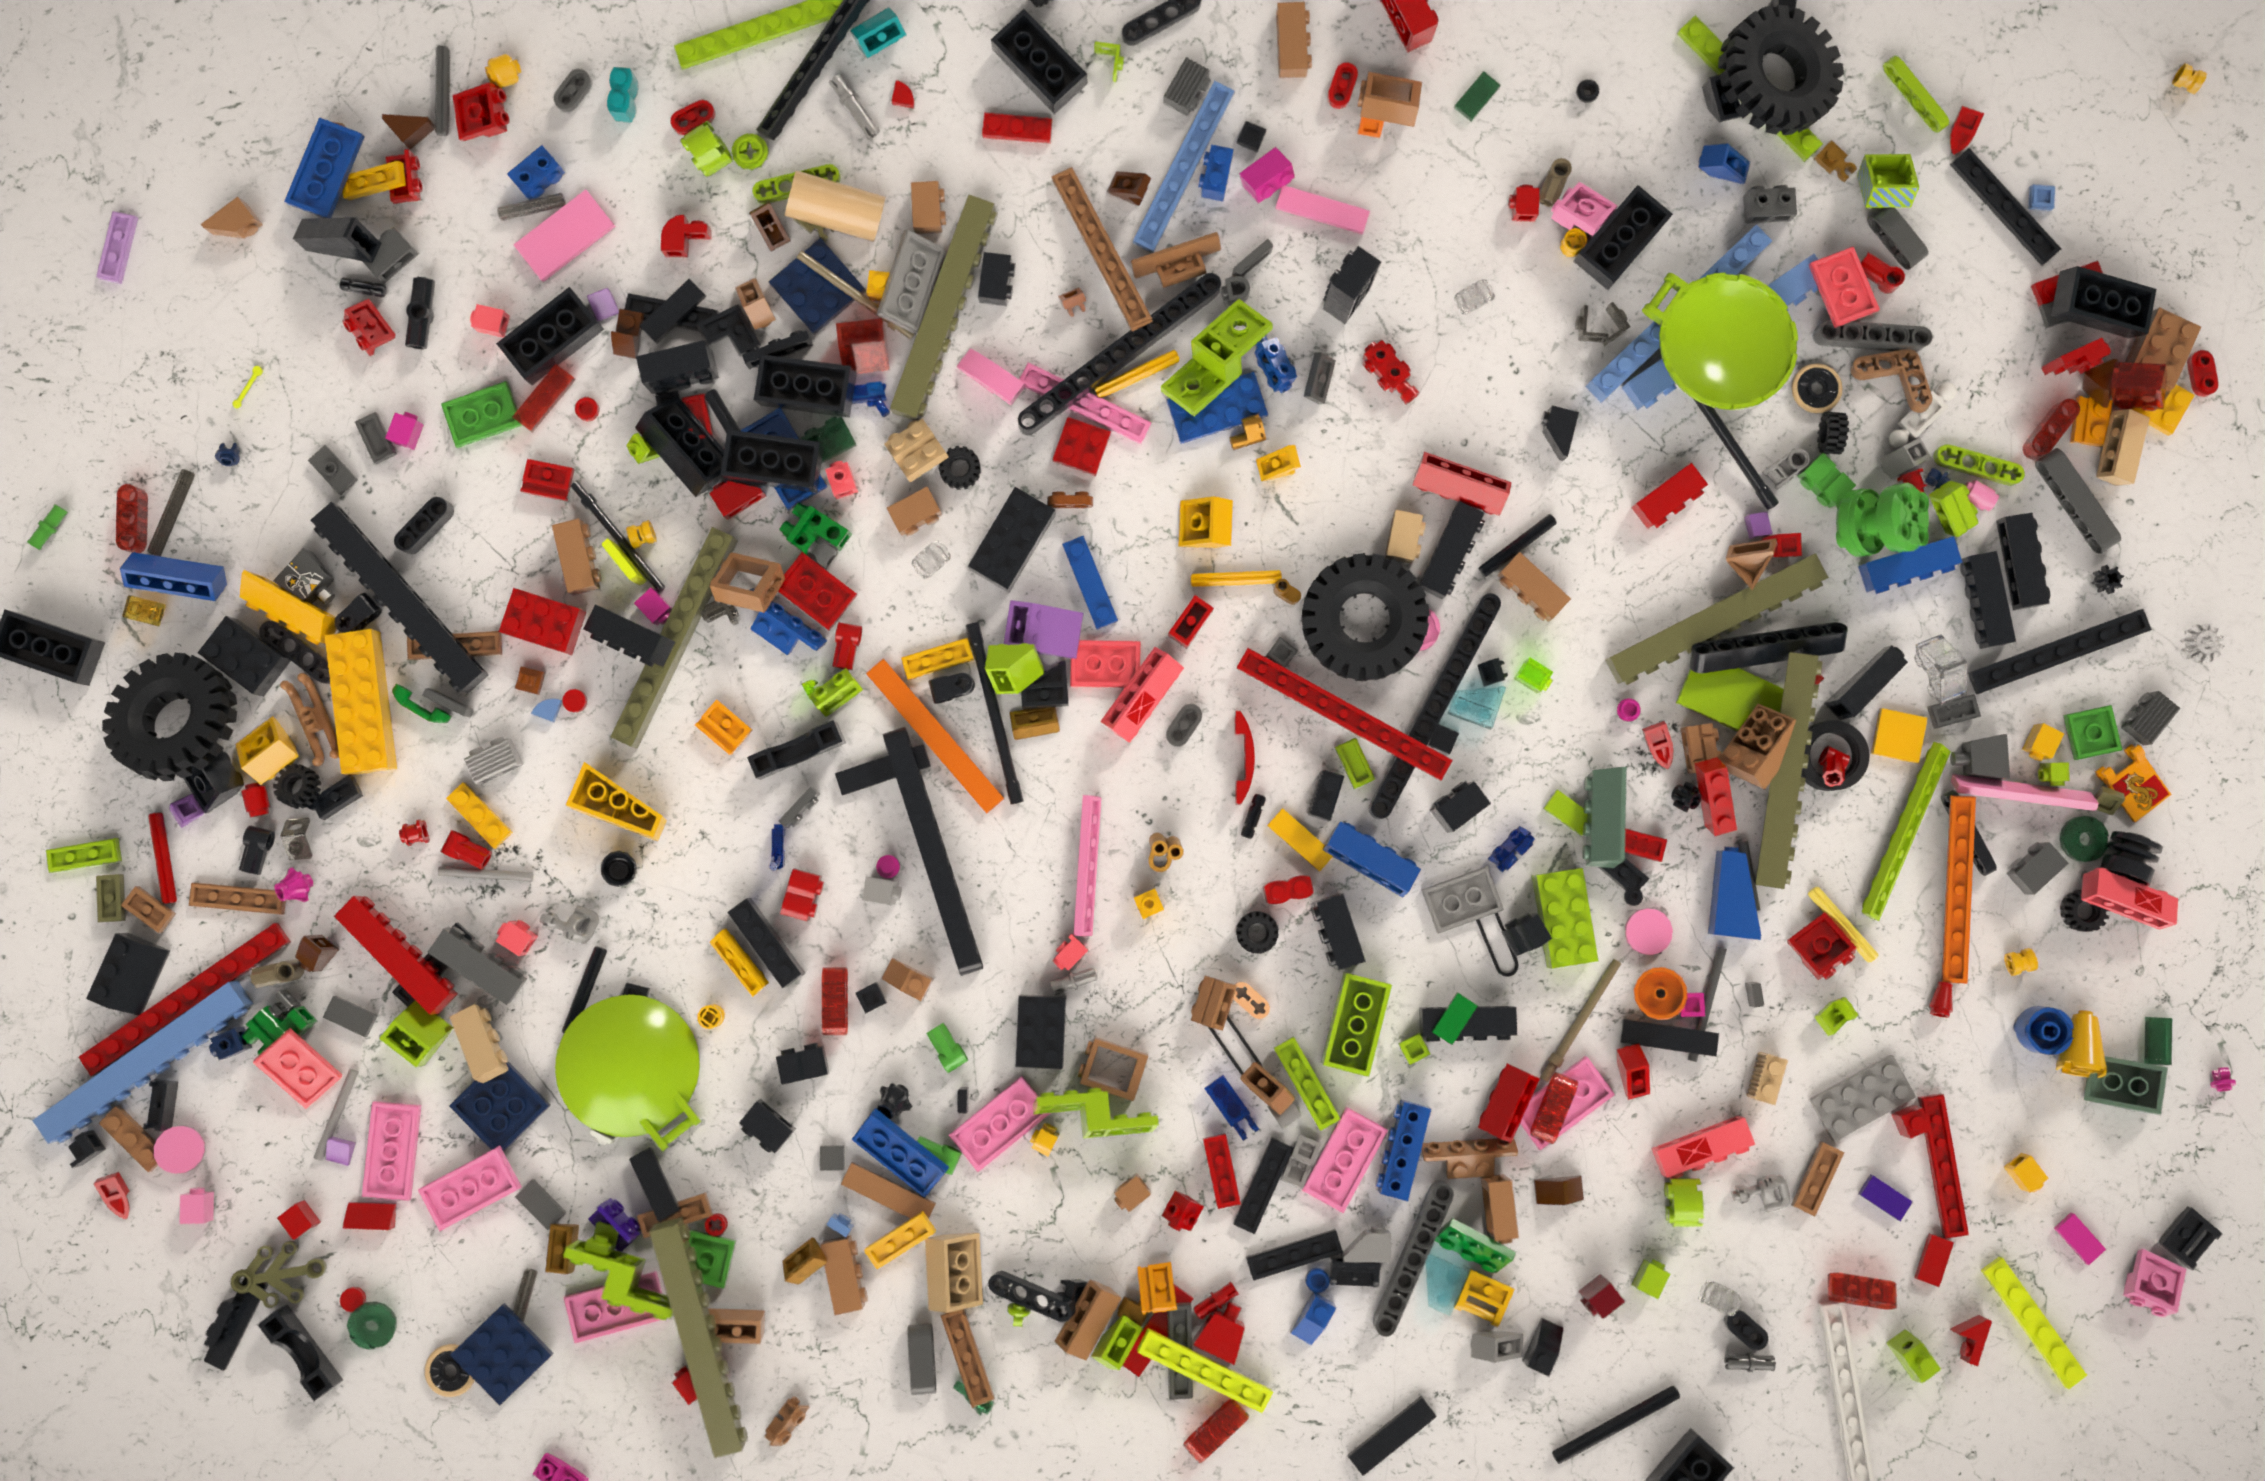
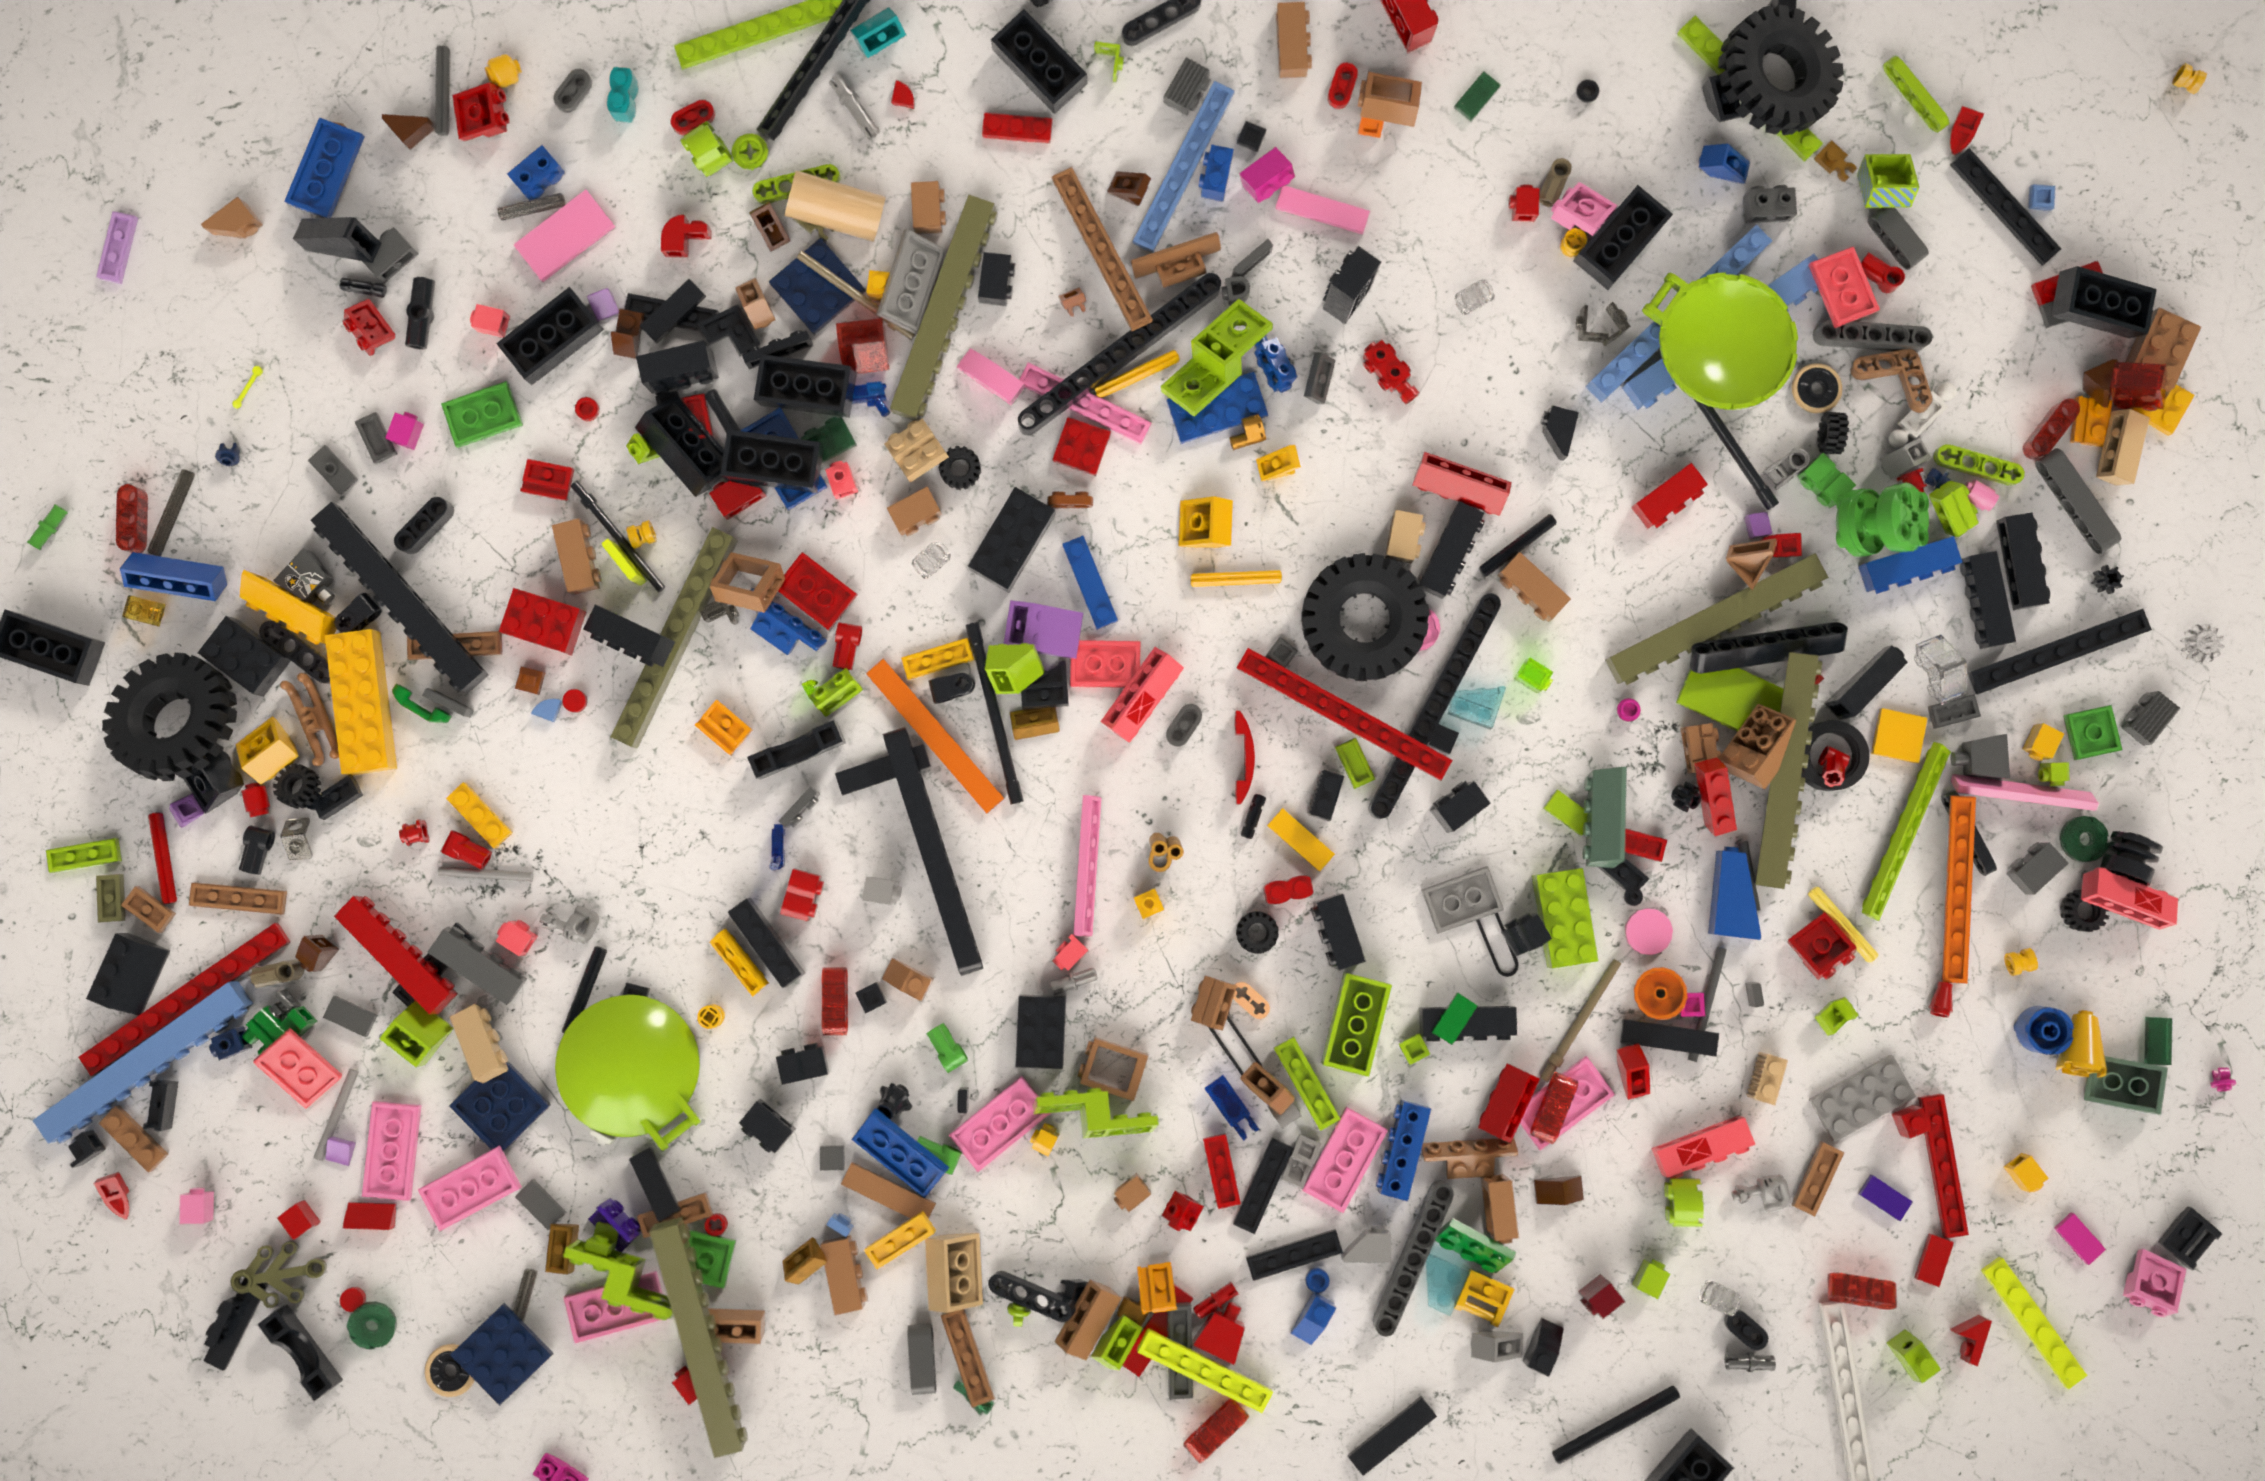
bright pink tile [154,1126,205,1174] -> none
dark pink rock [274,867,314,902] -> none
yellow plate [343,161,406,201] -> none
red bracket [386,149,423,204] -> none
light grey brick [464,737,523,785] -> none
clear red plate [512,364,575,433] -> none
yellow wedge [566,762,667,841] -> none
black hair [601,851,637,887] -> none
dark pink brick [634,588,673,626] -> none
medium nougat hinge [764,1396,810,1446] -> none
green hips [779,503,852,569] -> none
dark pink plate [876,855,900,878] -> none
red brick [1168,595,1214,649] -> none
pearl gold piece [1273,579,1301,605] -> none
blue brick [1323,821,1421,898] -> none
black hinge [1330,1258,1380,1287] -> none
black tile [1477,658,1508,687] -> none
clear blue hinge [1488,826,1535,873] -> none
plate [1642,721,1674,769] -> none
red plate [2041,338,2111,376] -> none
olive plate [2094,786,2125,816] -> none
flag [2095,744,2172,822] -> none
red plate [2187,350,2219,397] -> none

